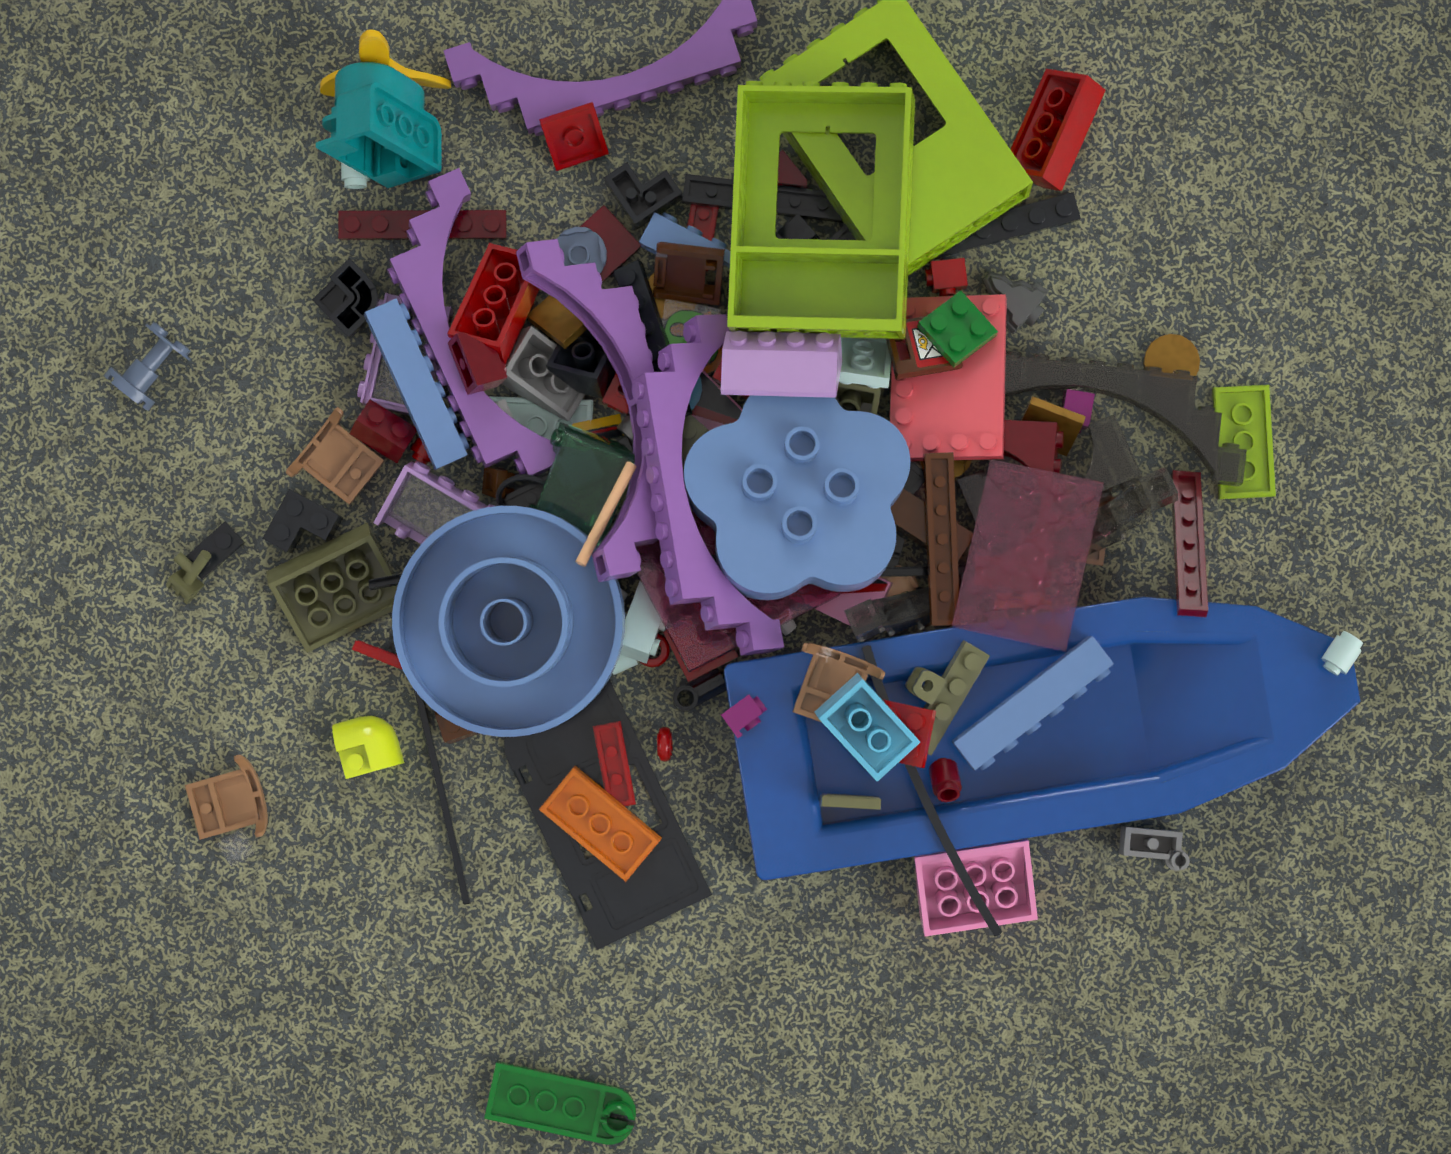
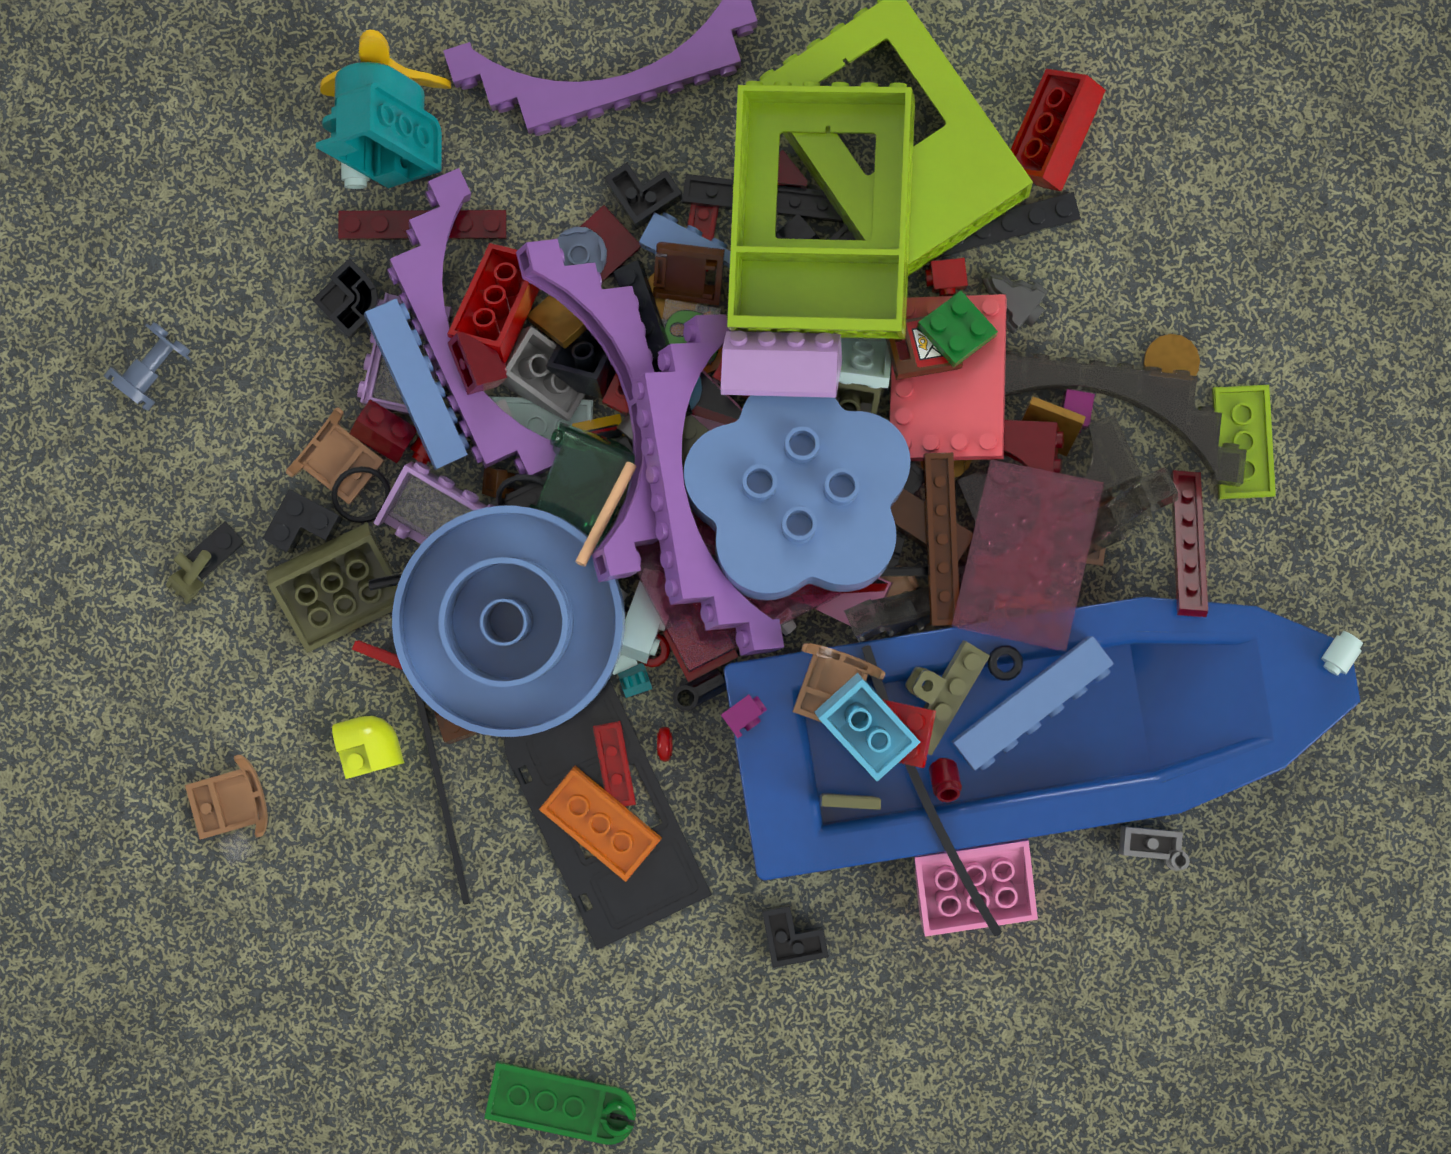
red plate [539,102,609,171] -> none
none -> black tyre [331,466,391,523]
none -> teal tile [618,663,652,698]
none -> black brick [762,904,829,968]
none -> black piece [988,645,1023,681]

